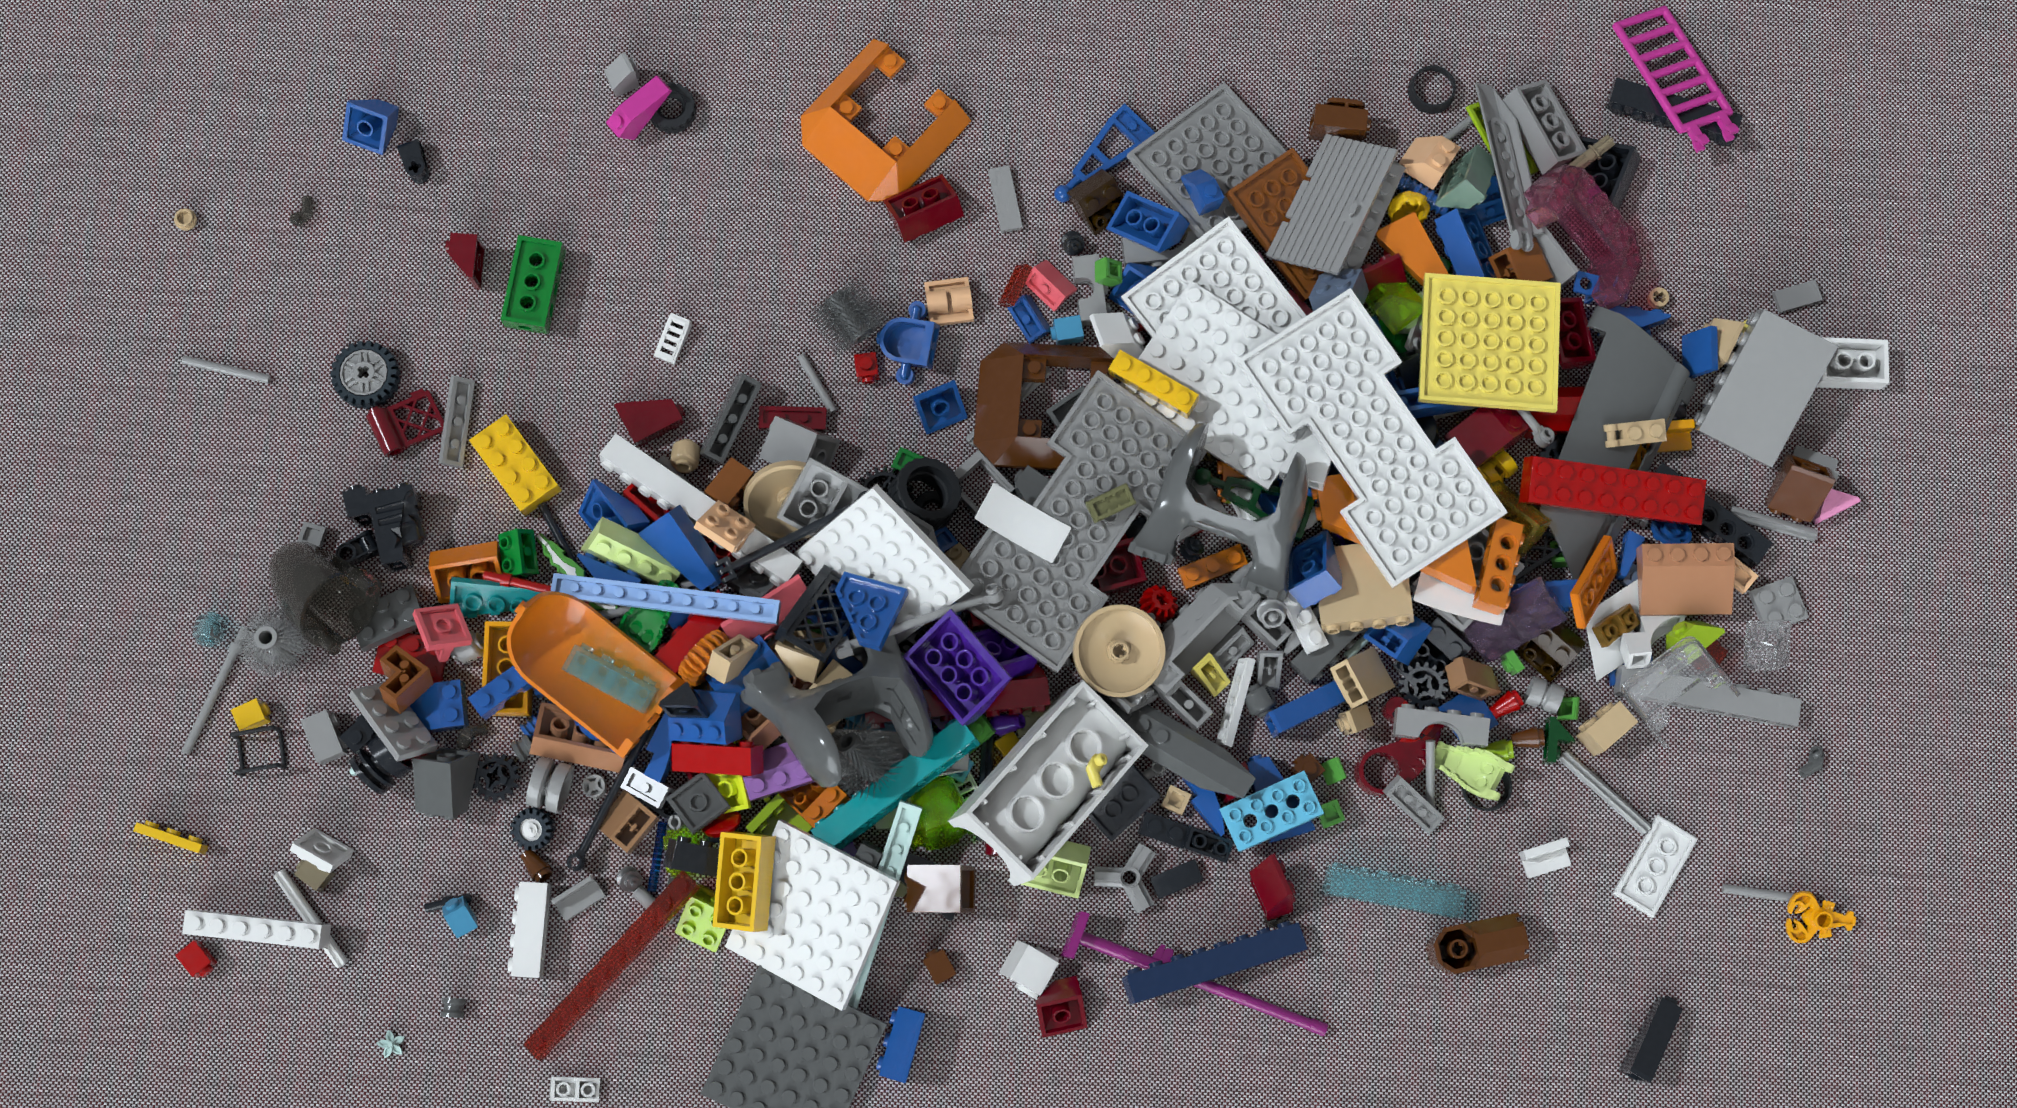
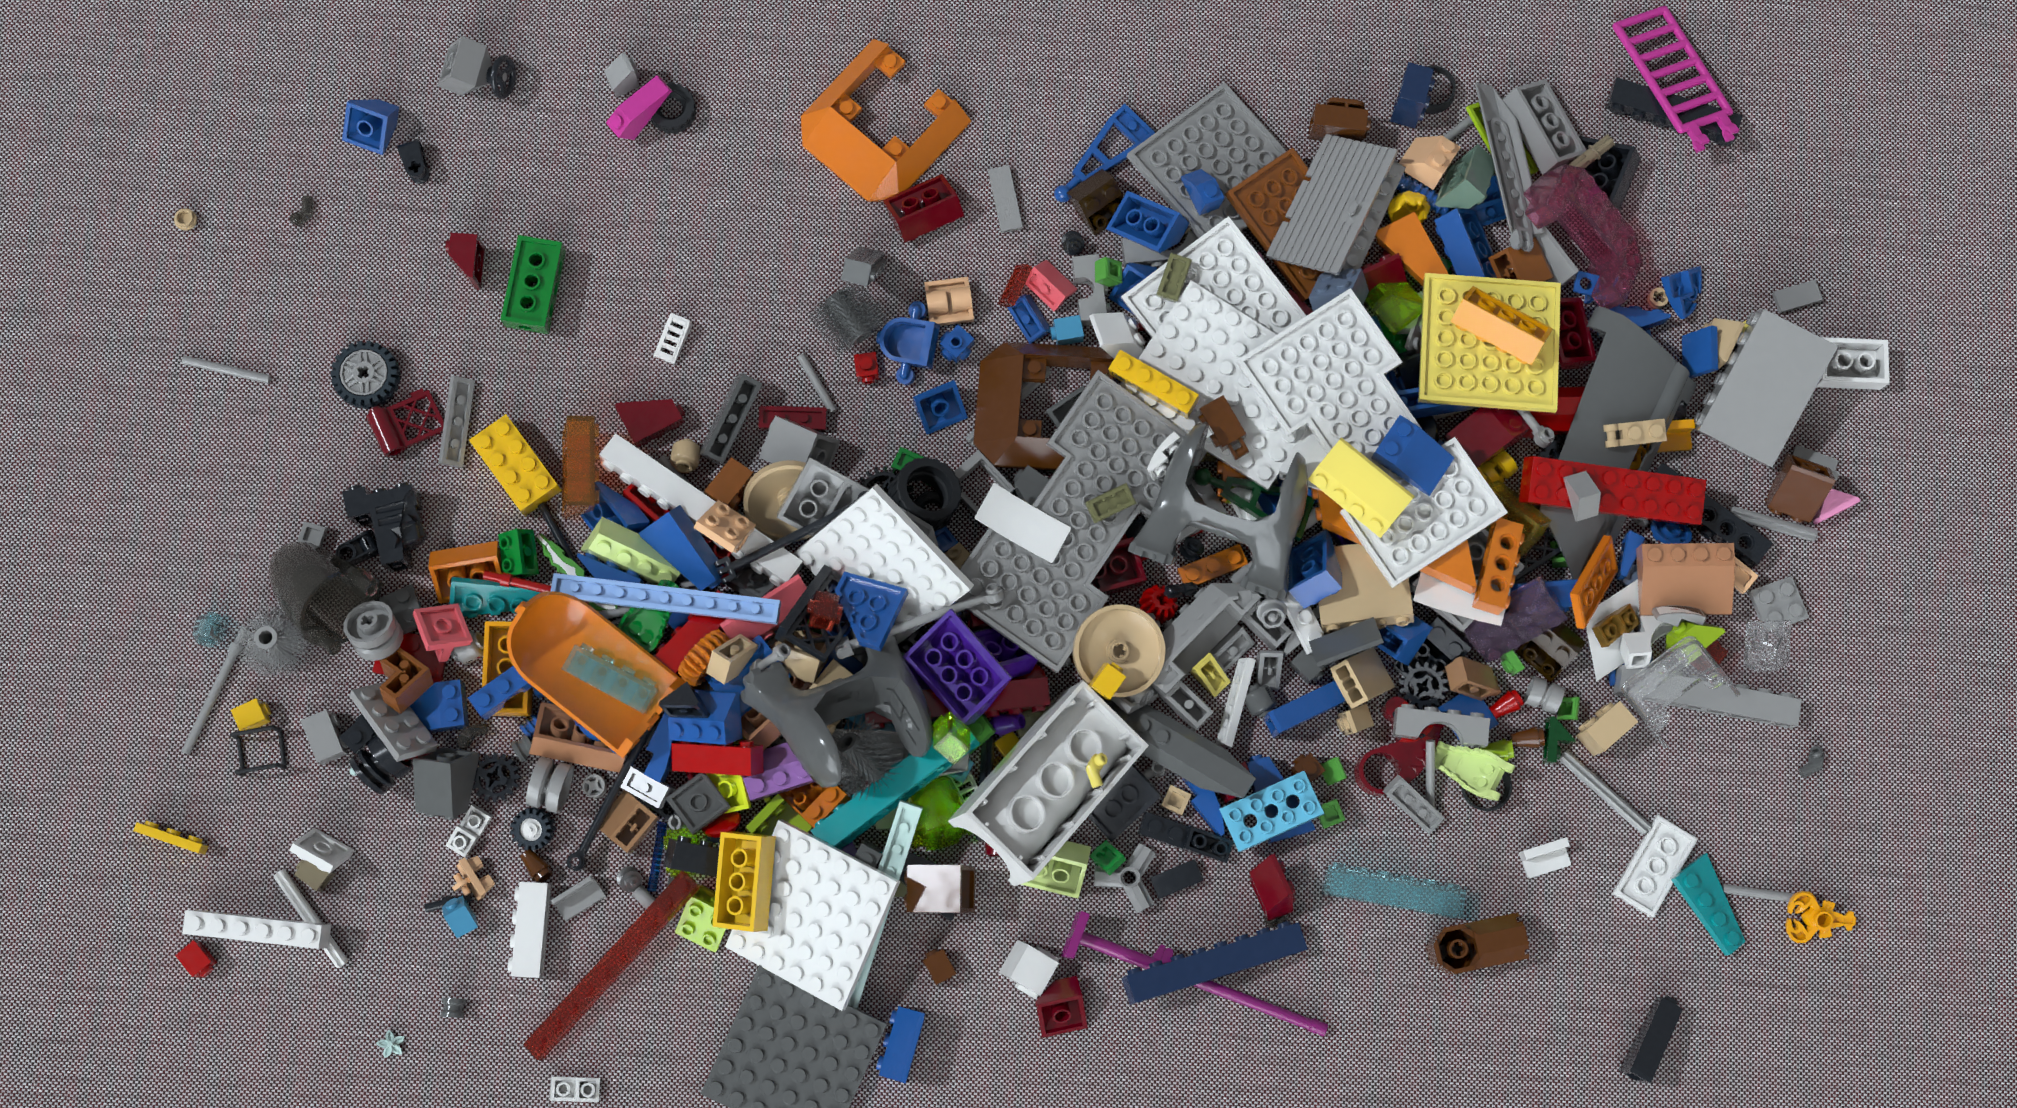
none -> light grey wheel [344,601,403,661]
none -> light grey piece [437,36,516,99]
none -> white slope [446,804,493,858]
none -> light nougat hips [452,856,495,901]
none -> clear orange slope [562,415,599,519]
none -> light grey bar [750,643,791,671]
none -> clear red brick [807,591,843,631]
none -> dark grey brick [841,246,887,286]
none -> clear neon green brick [933,711,970,765]
none -> blue brick [940,325,975,364]
none -> yellow brick [1088,662,1126,699]
none -> green bracket [1090,840,1126,876]
none -> white slope [1147,431,1181,481]
none -> olive plate [1156,253,1192,303]
none -> black piece [1163,582,1198,599]
none -> reddish brown brick [1198,395,1249,461]
none -> light yellow slope [1308,437,1415,538]
none -> dark grey slope [1309,617,1384,667]
none -> blue slope [1371,415,1454,496]
none -> dark blue brick [1390,62,1435,129]
none -> light orange slope [1451,286,1553,365]
none -> light grey slope [1563,471,1601,522]
none -> light grey slope [1652,605,1706,627]
none -> blue brick [1661,266,1702,319]
none -> teal wing [1671,853,1746,956]

